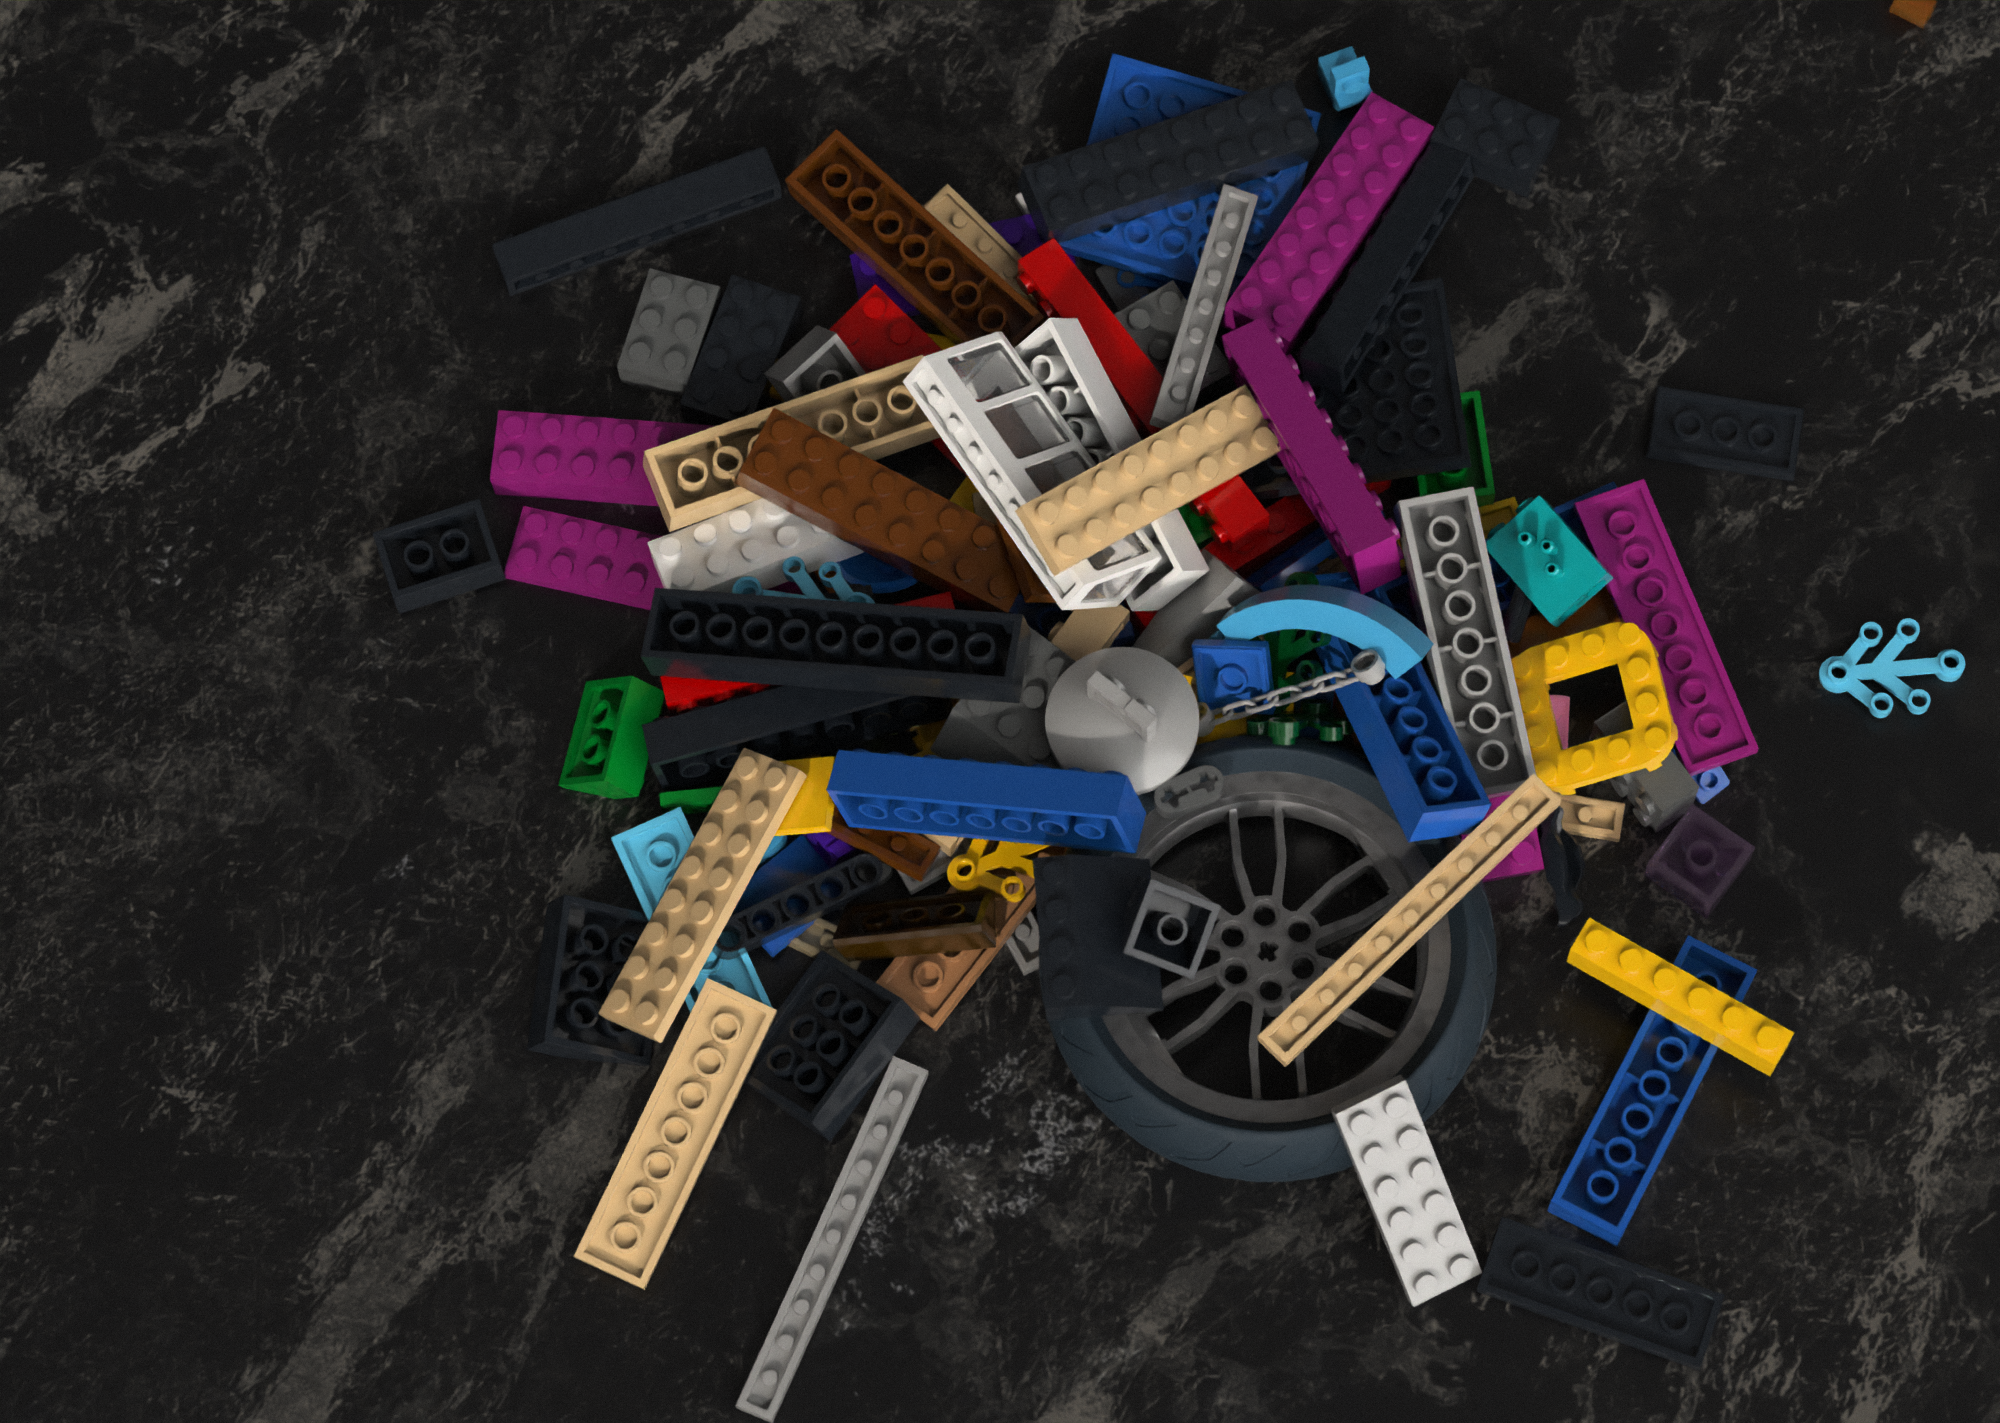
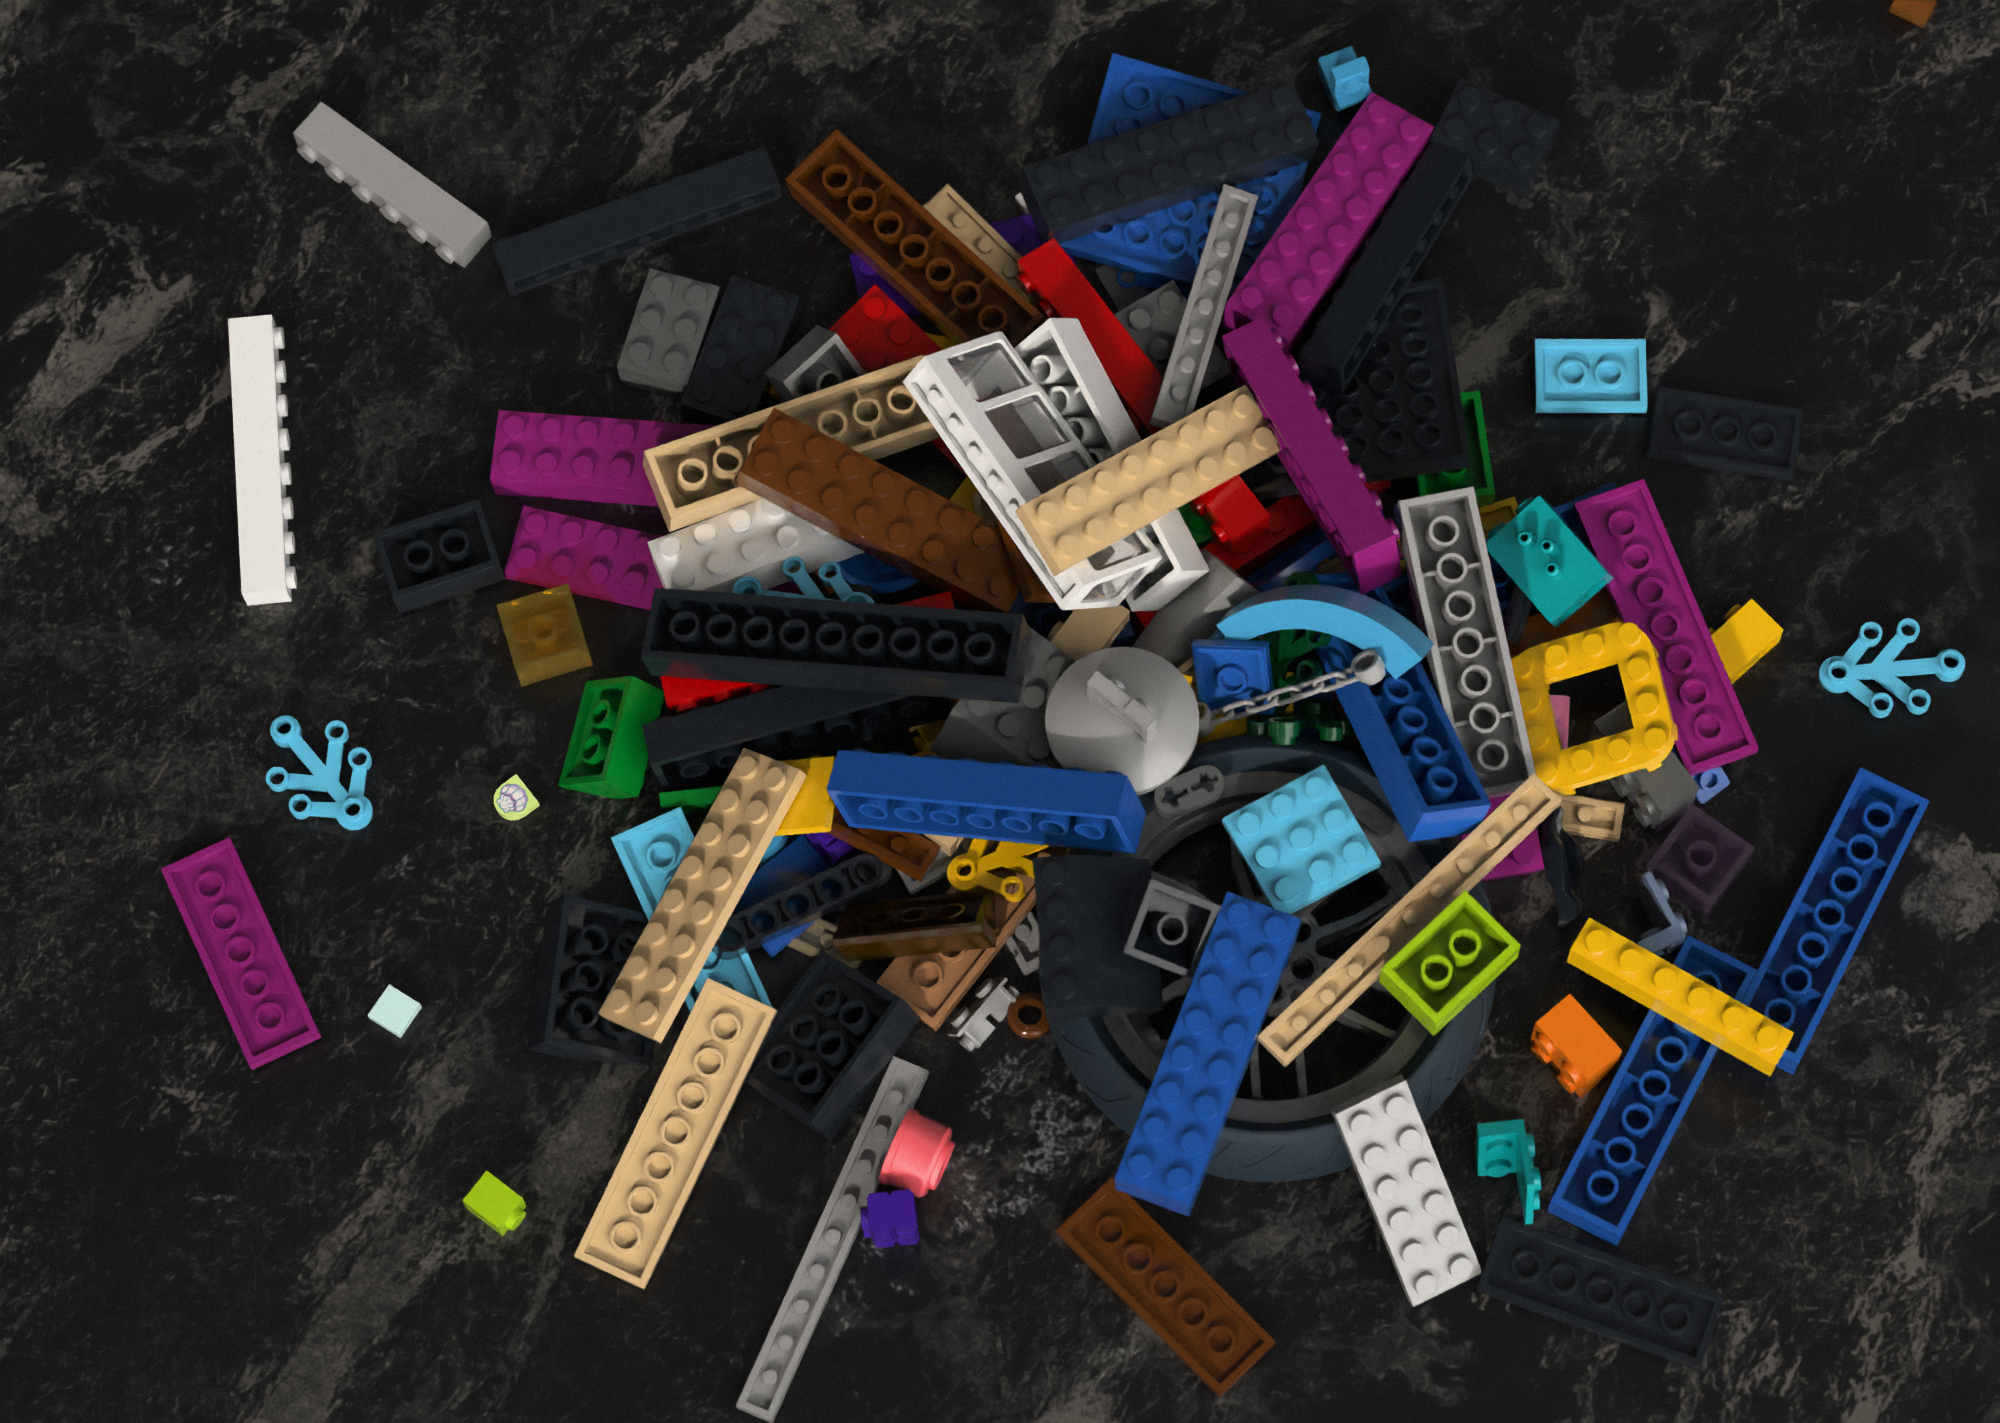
none -> magenta plate [161,837,322,1070]
none -> white brick [228,315,297,606]
none -> medium azure plant [266,715,373,830]
none -> light grey brick [293,102,492,268]
none -> light aqua tile [368,984,422,1038]
none -> lime brick [462,1171,527,1236]
none -> tile [494,774,540,821]
none -> clear yellow brick [496,583,593,686]
none -> dark purple brick [860,1189,919,1248]
none -> coral wheel [878,1108,955,1198]
none -> light grey hinge [946,977,1020,1052]
none -> reddish brown piece [1006,992,1050,1039]
none -> reddish brown plate [1056,1177,1275,1398]
none -> blue brick [1115,892,1301,1216]
none -> medium azure plate [1222,765,1381,915]
none -> lime brick [1379,890,1521,1036]
none -> teal bracket [1475,1119,1541,1225]
none -> orange brick [1530,994,1622,1099]
none -> medium azure plate [1534,339,1648,413]
none -> sand blue bracket [1637,871,1687,962]
none -> yellow brick [1708,599,1784,684]
none -> blue brick [1742,767,1929,1075]

